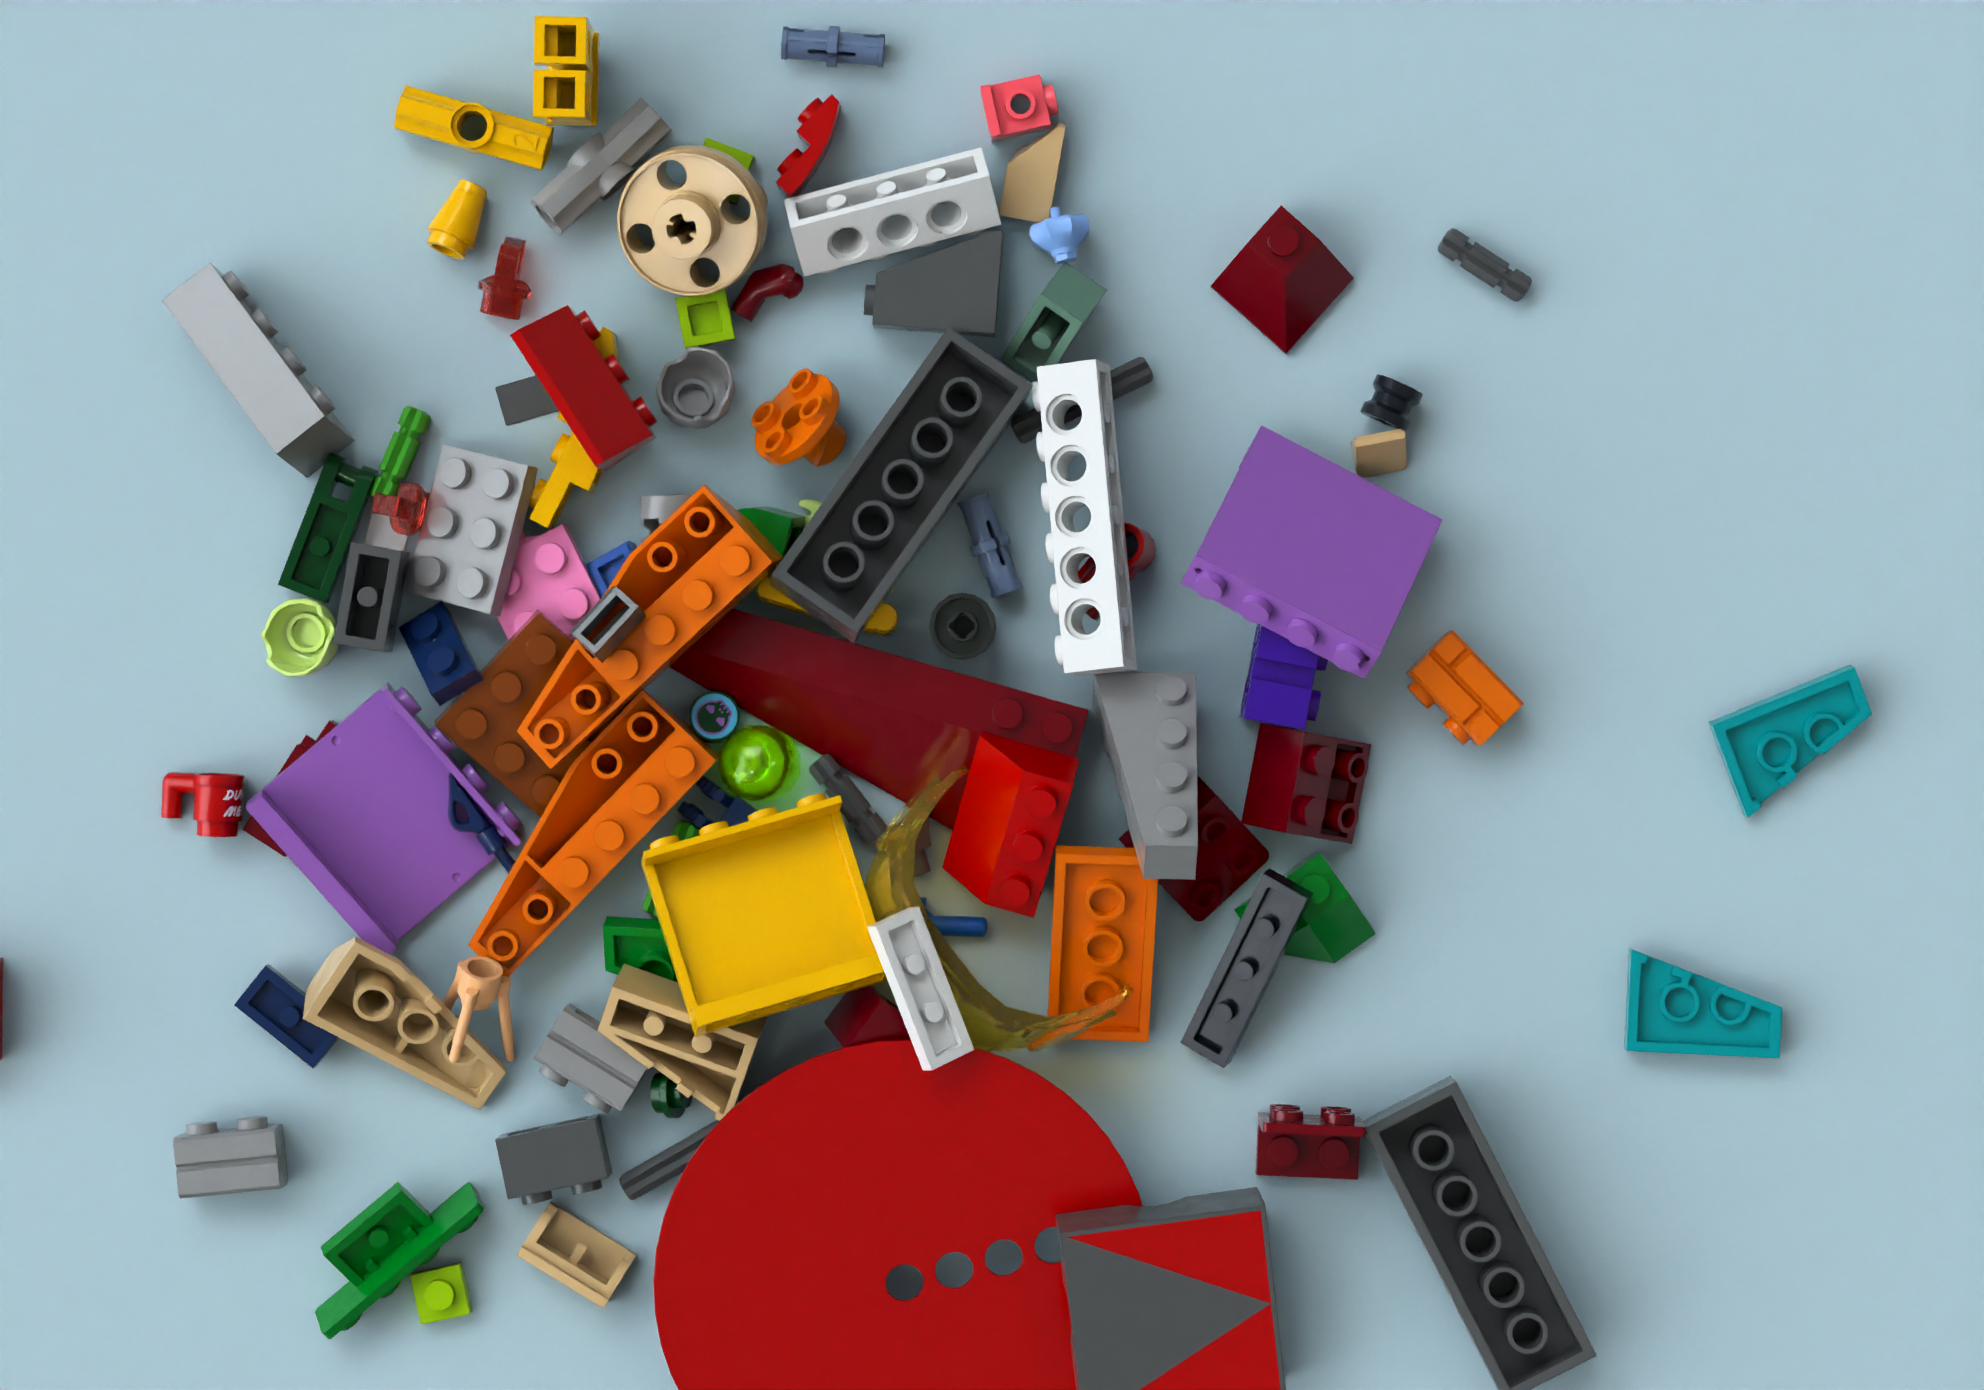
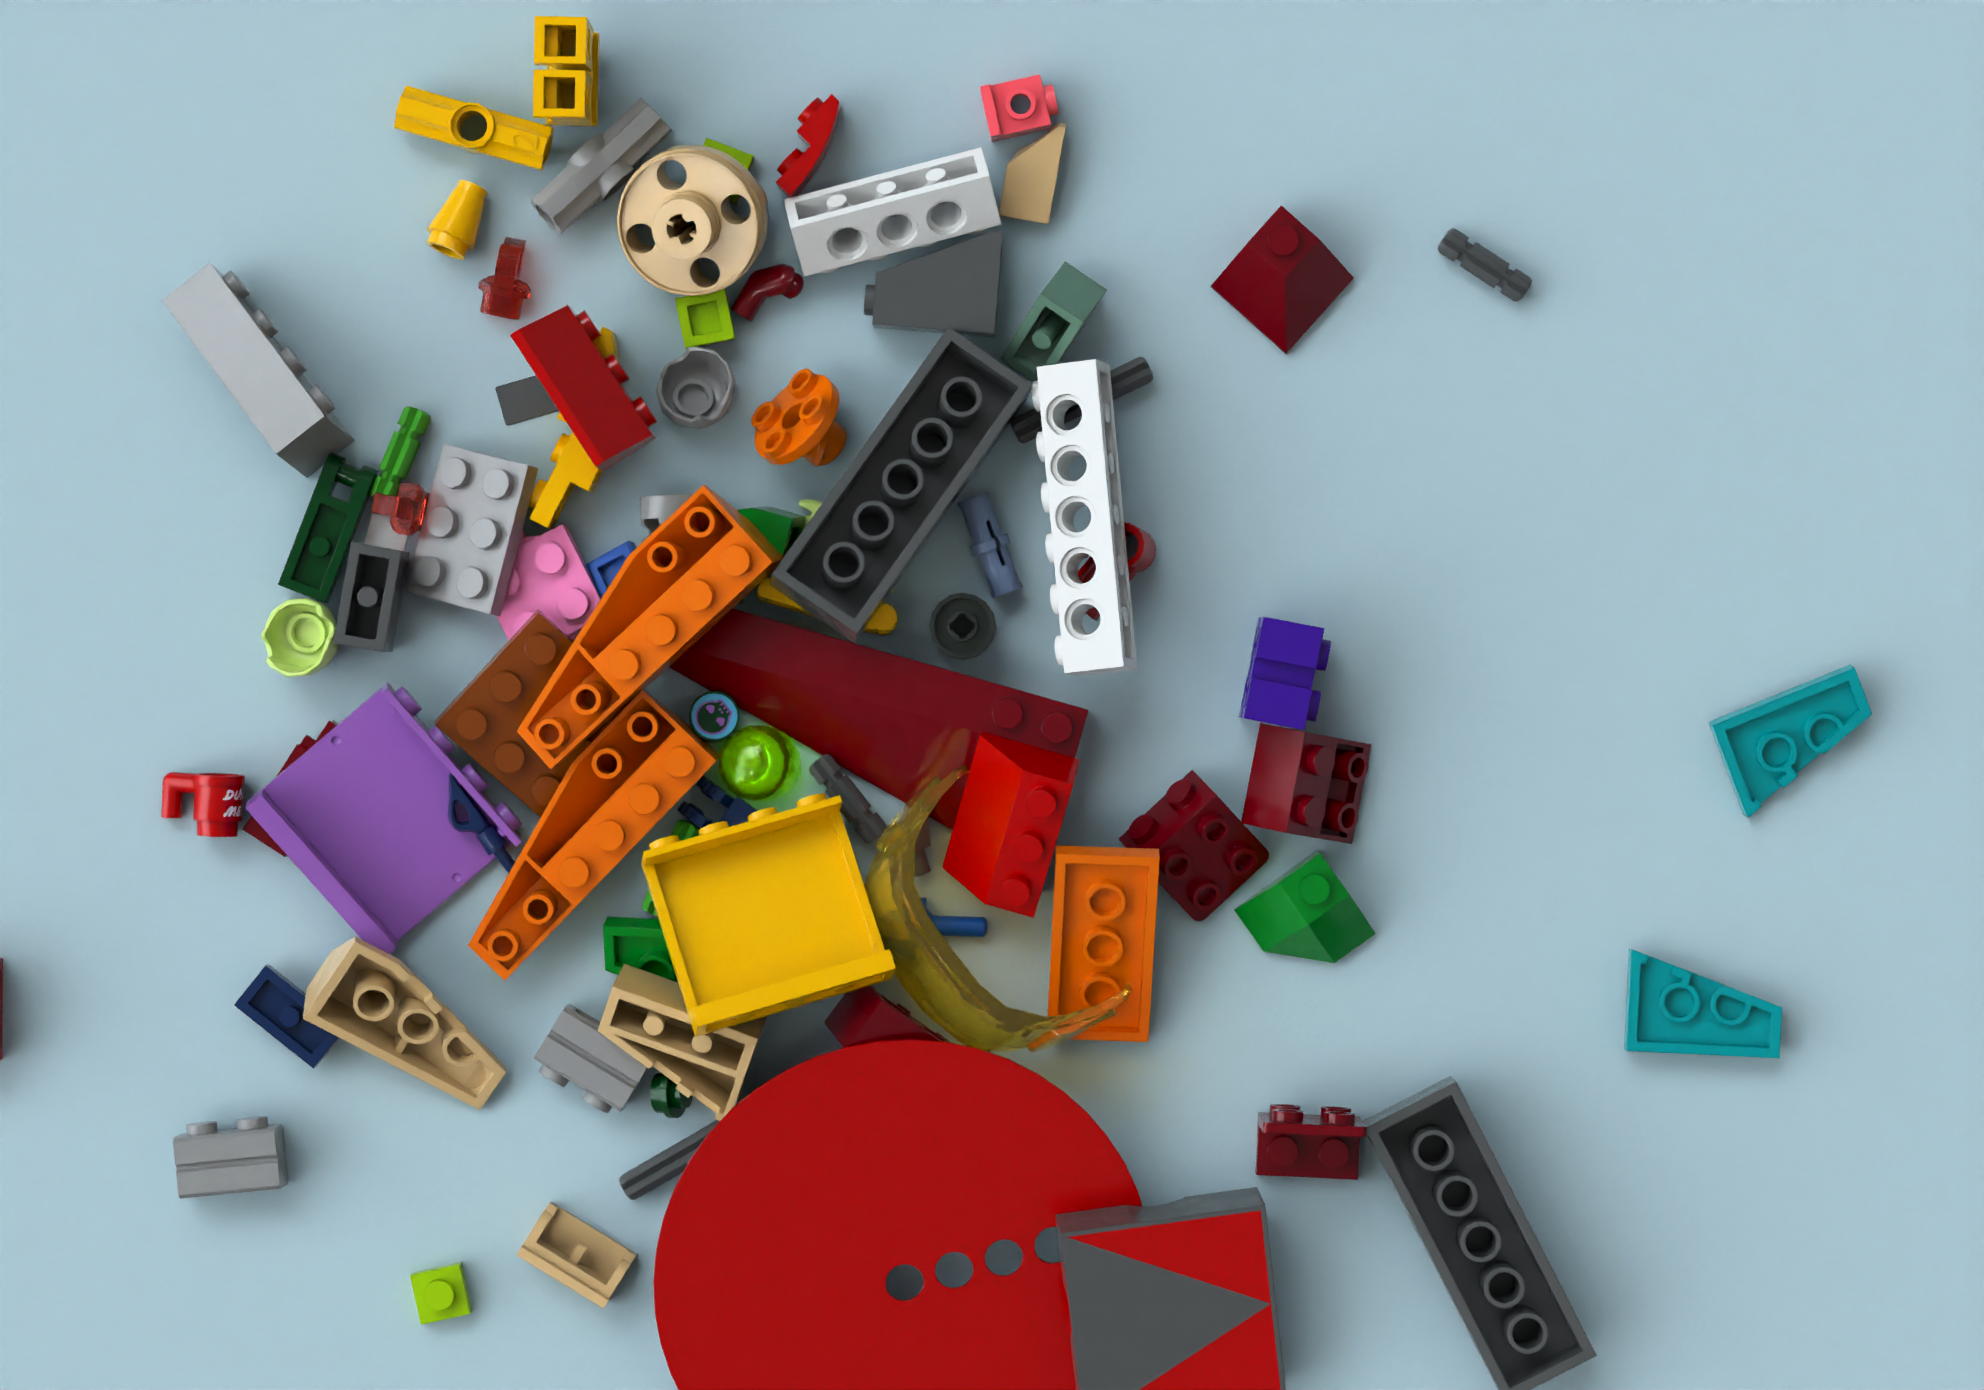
green bracket [315,1182,484,1339] -> none
dark blue plate [398,601,484,706] -> none
light nougat plant [442,956,515,1063] -> none
dark grey brick [495,1113,612,1205] -> none
dark grey piece [570,586,646,663] -> none
sand blue pin [781,26,885,68] -> none
white plate [867,906,974,1071] -> none
light blue piece [1029,207,1089,264] -> none
light grey wedge [1093,672,1198,880] -> none
black plate [1180,868,1314,1068] -> none
medium lavender panel [1181,425,1442,679] -> none
tan slope [1350,429,1407,478] -> none
black wheel [1360,374,1423,432] -> none
orange brick [1406,630,1524,746] -> none

